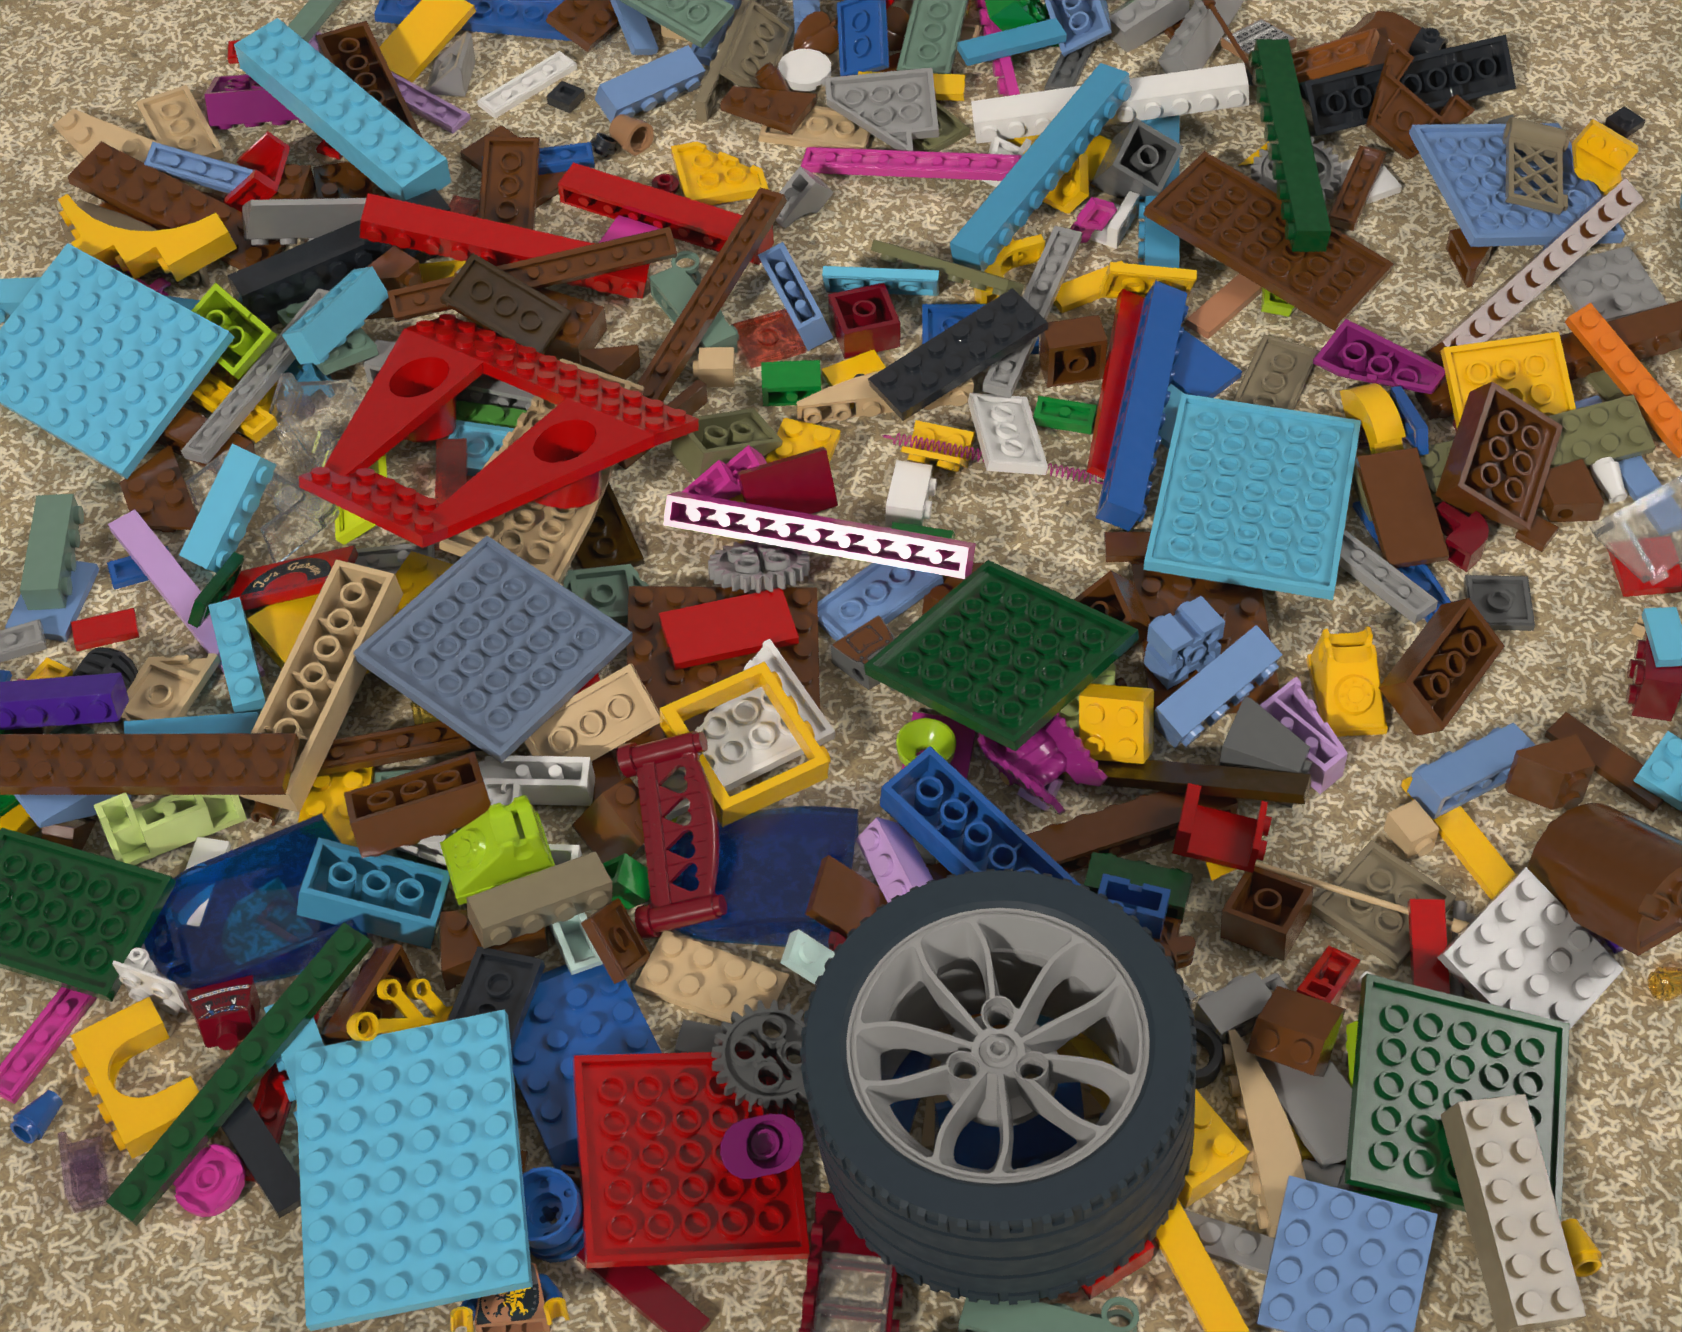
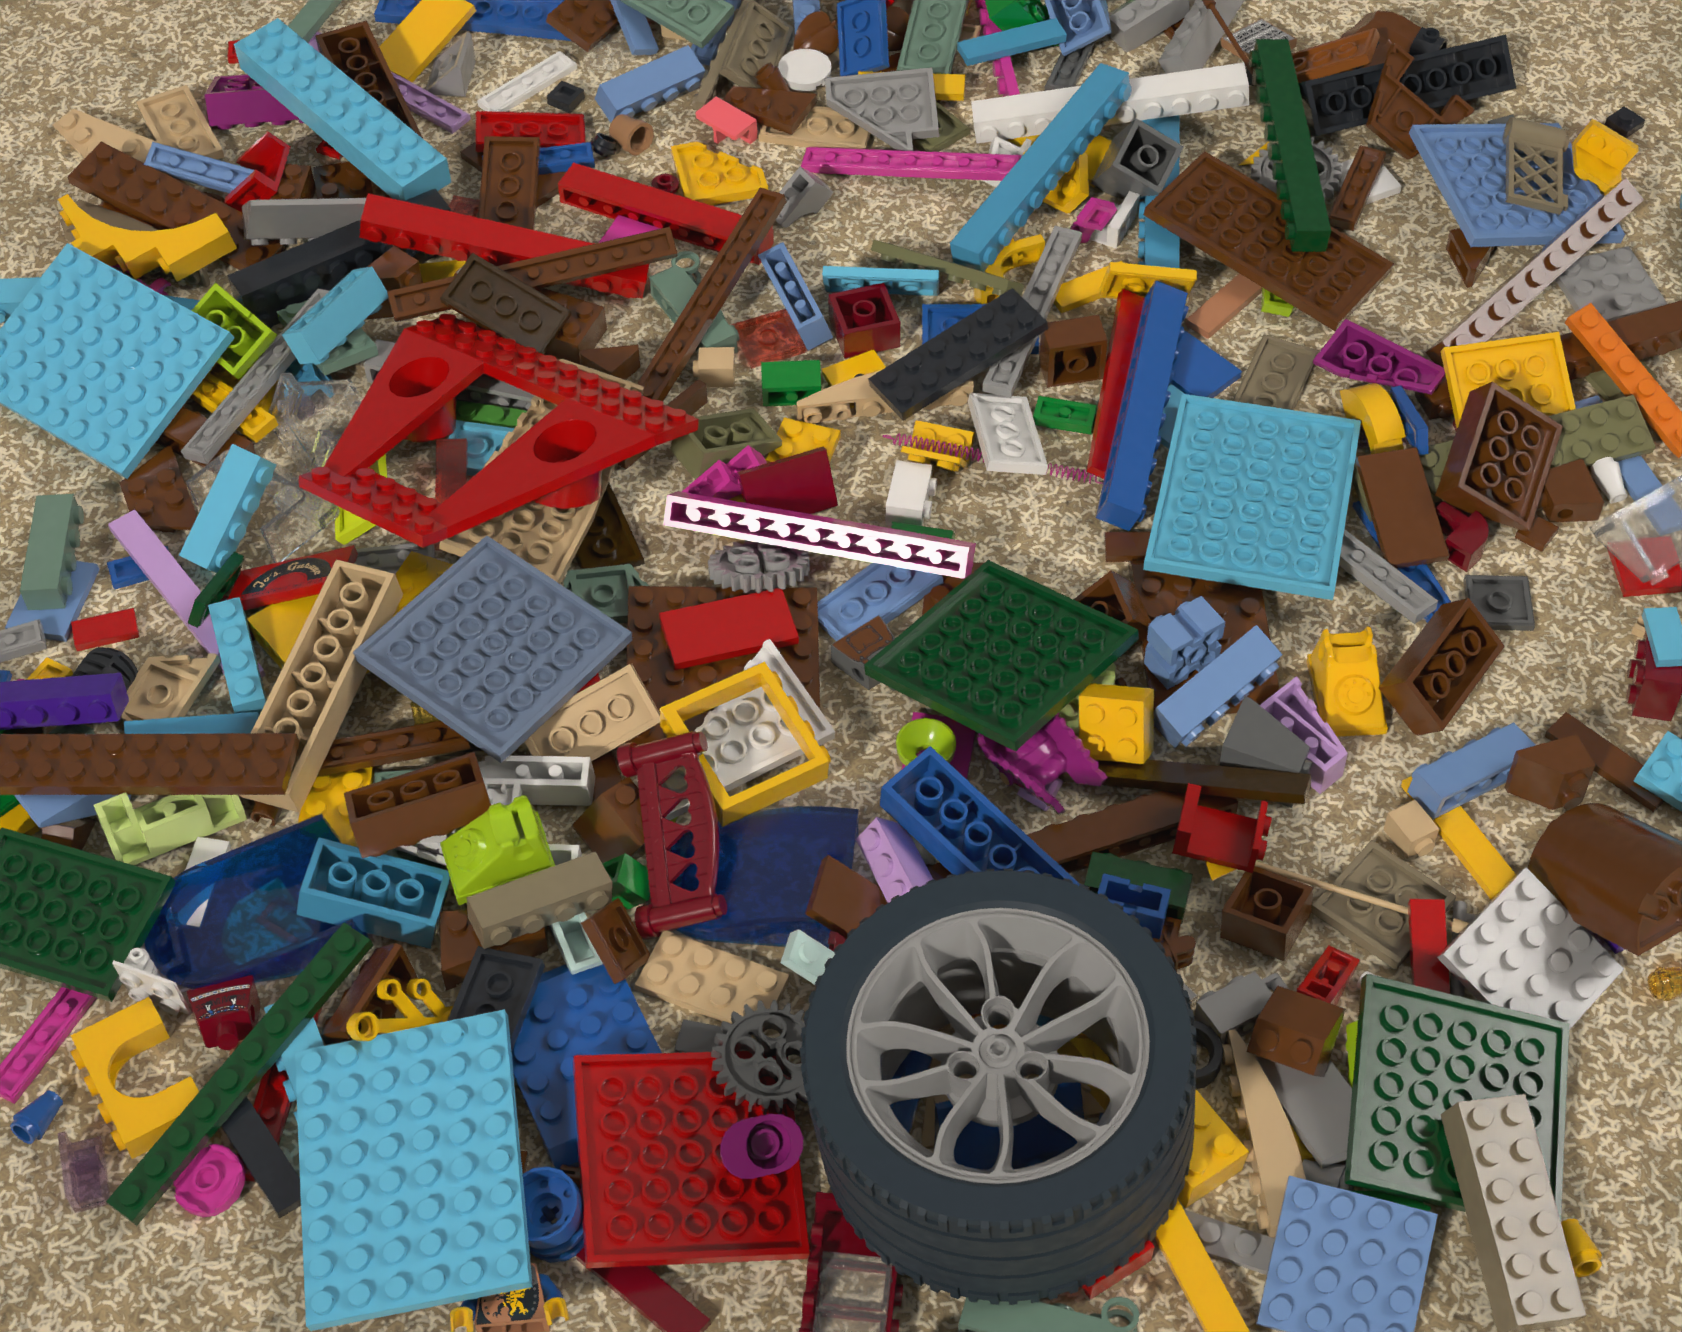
none -> red tile [476,111,586,152]
none -> coral panel [695,96,758,144]

